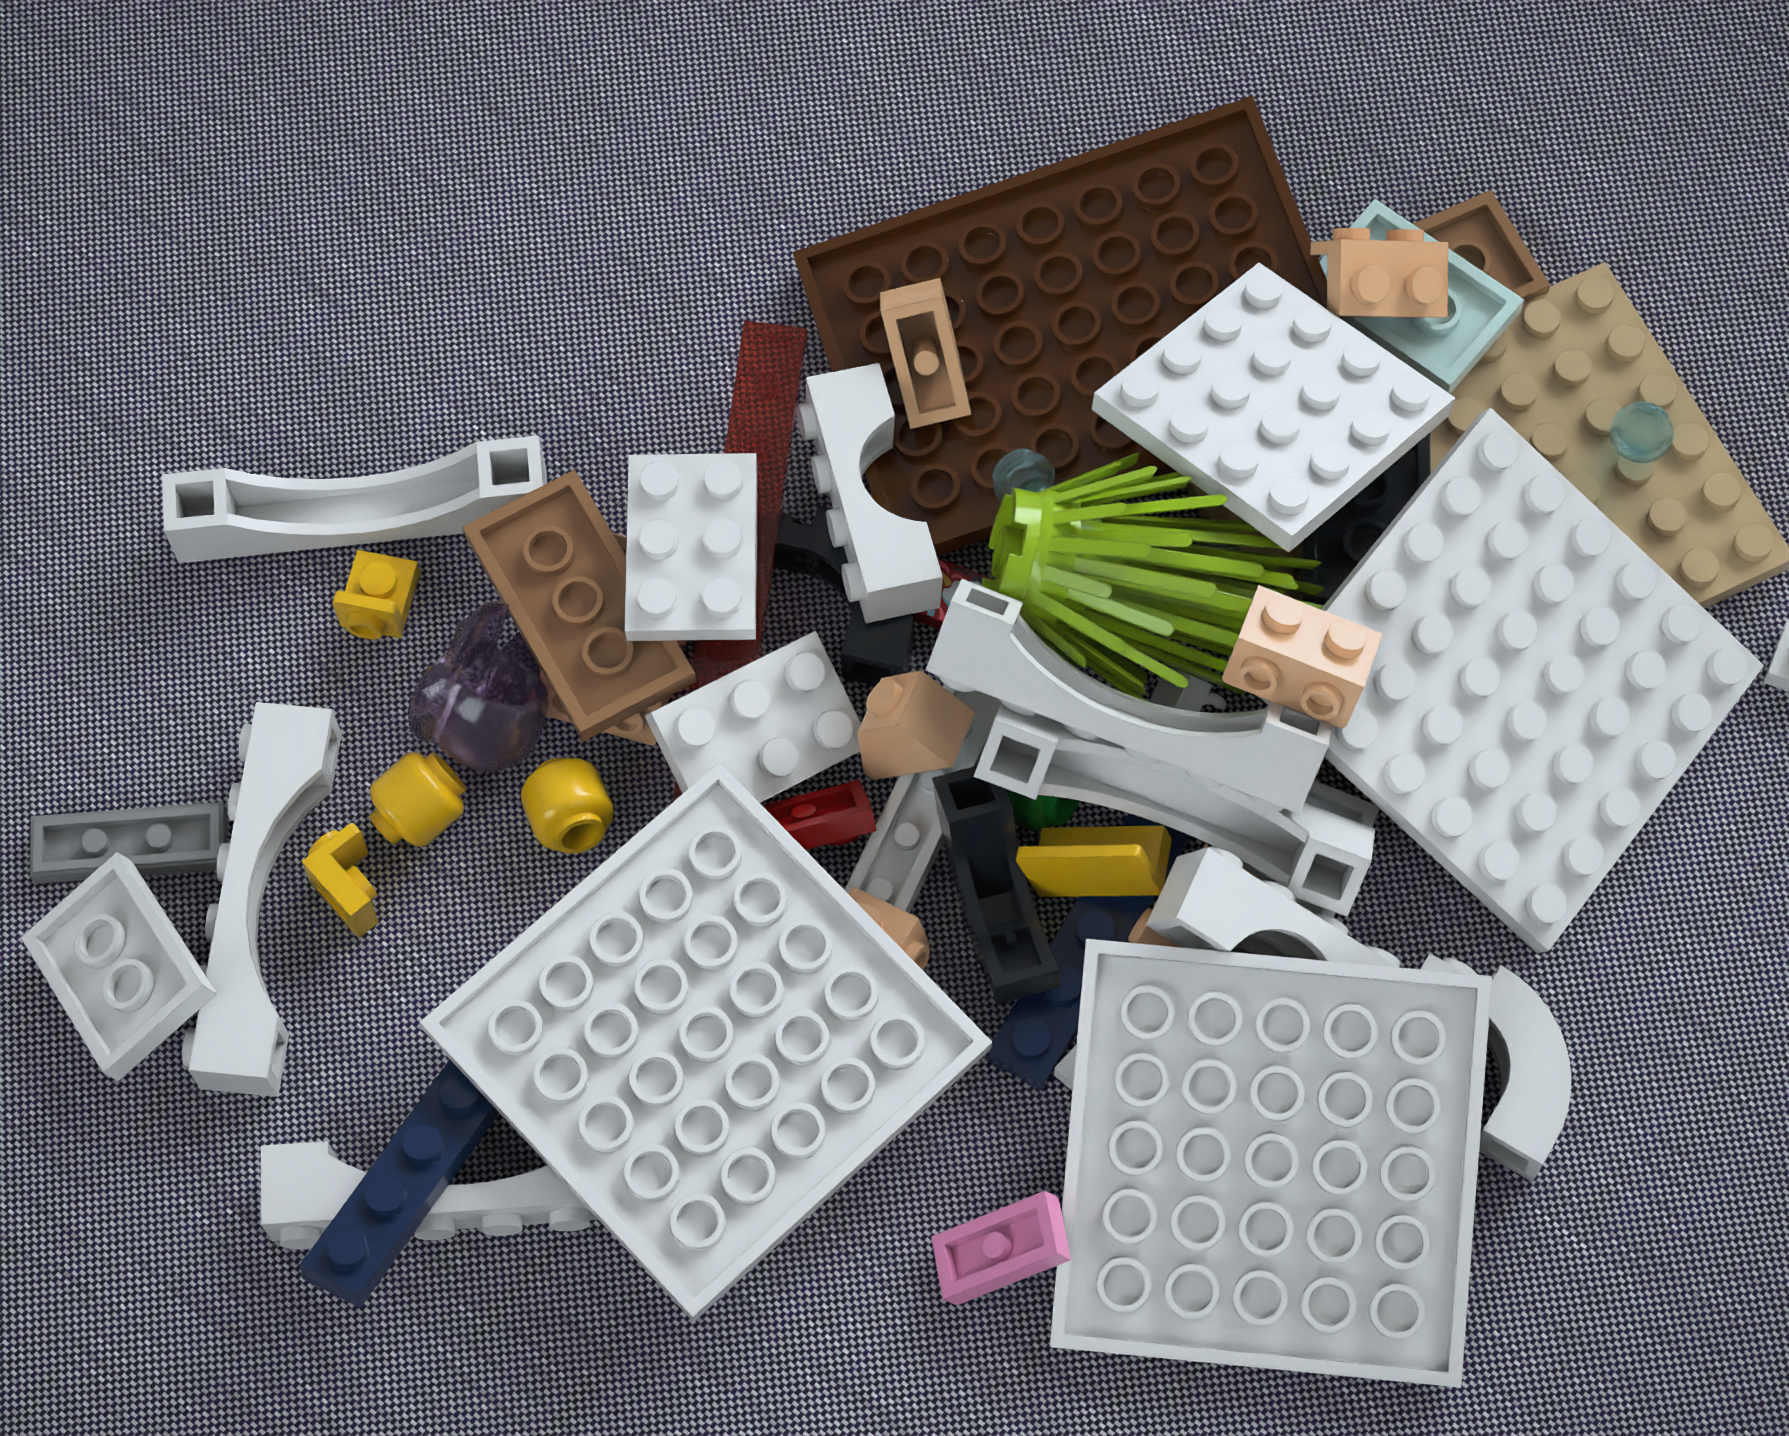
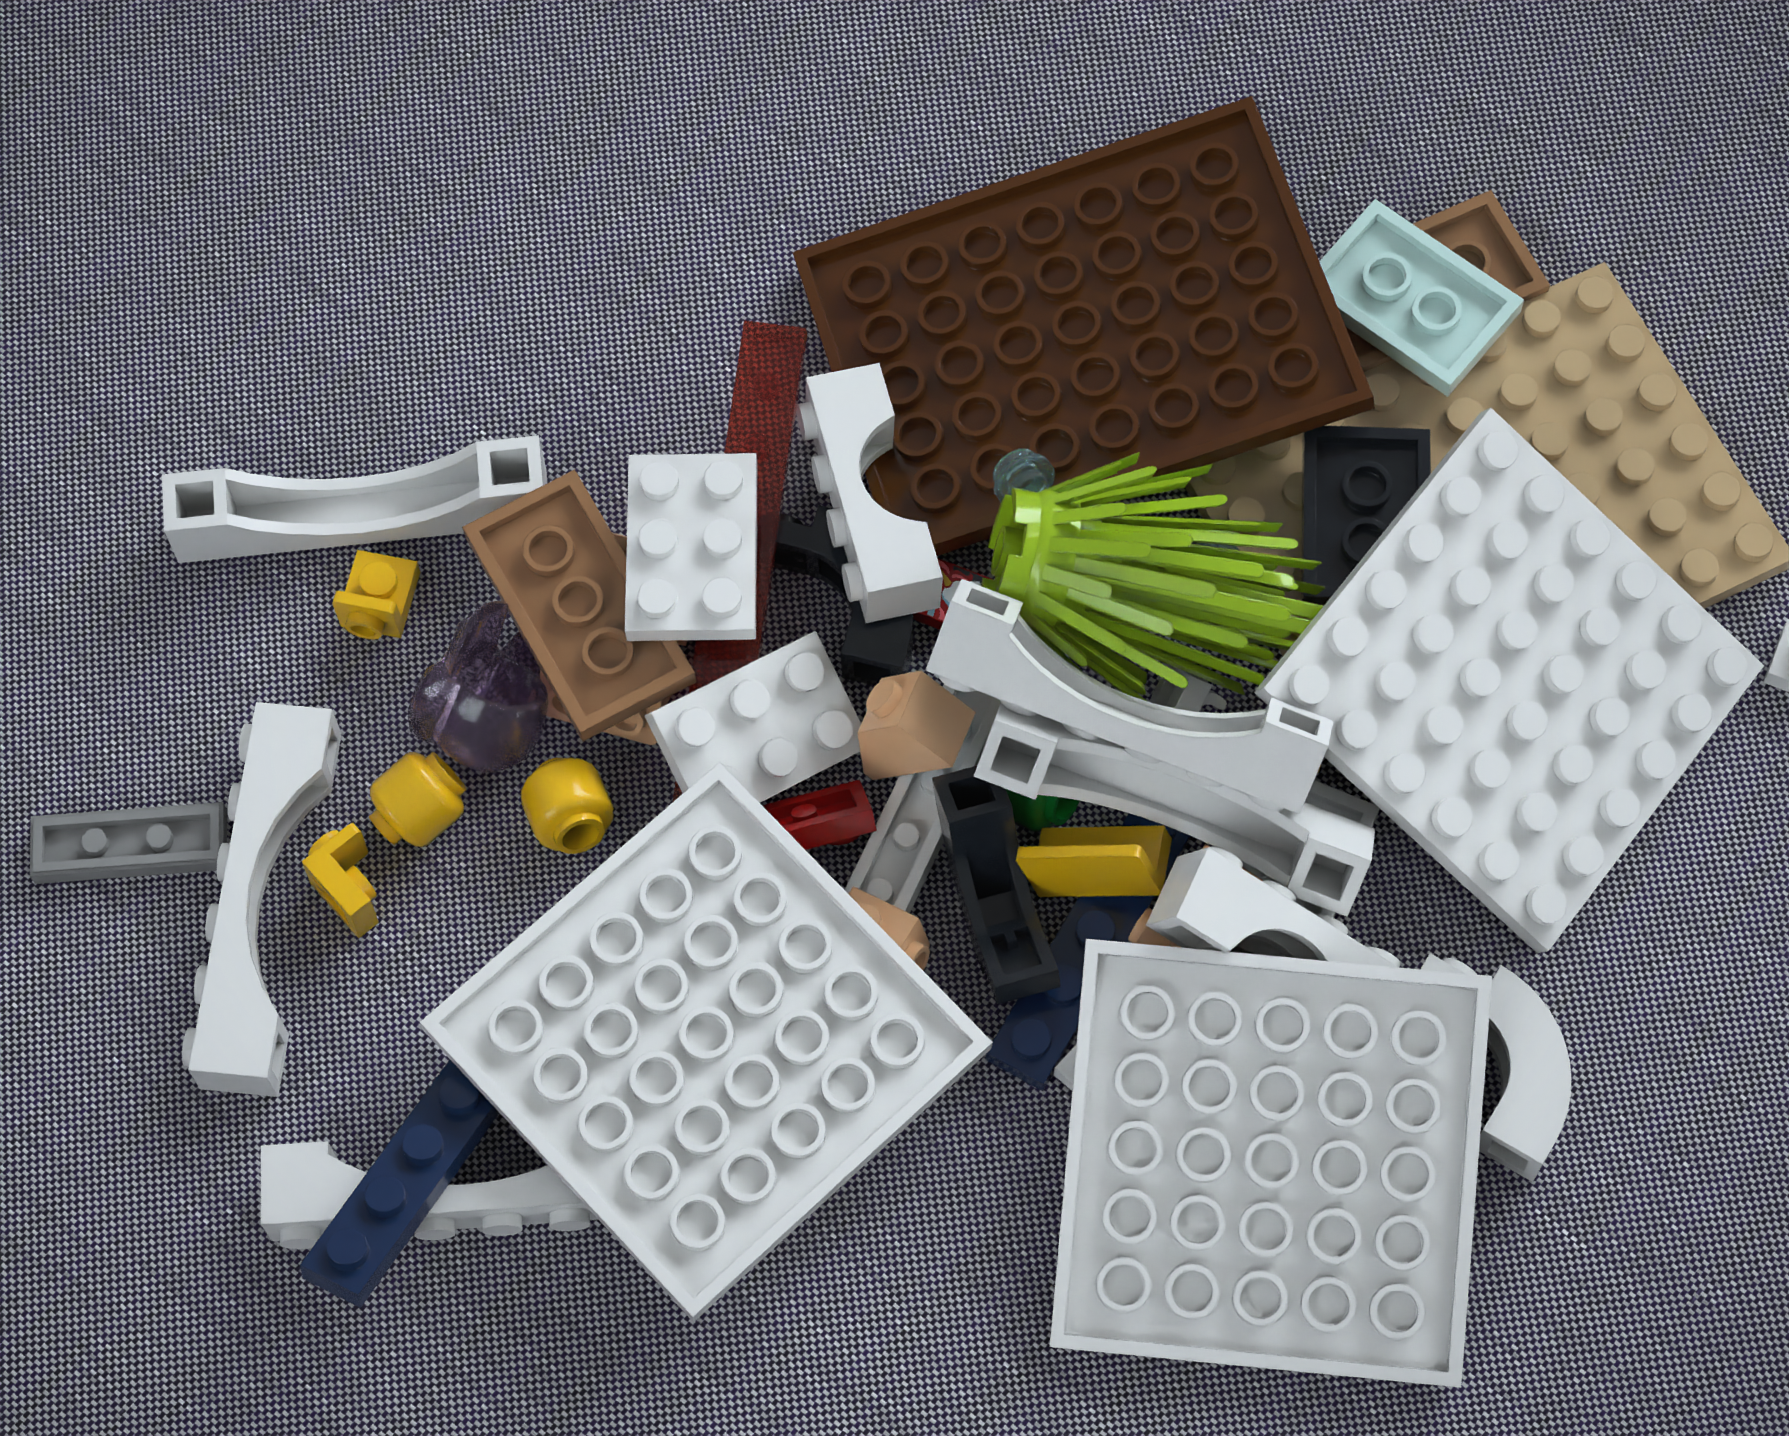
white plate [21,852,217,1081] -> none
light nougat slope [880,278,971,429] -> none
bright pink plate [931,1191,1071,1305] -> none
white plate [1092,263,1455,552] -> none
light nougat bracket [1222,585,1382,728] -> none
light nougat bracket [1310,228,1448,318] -> none
clear light blue plate [1610,401,1674,463] -> none

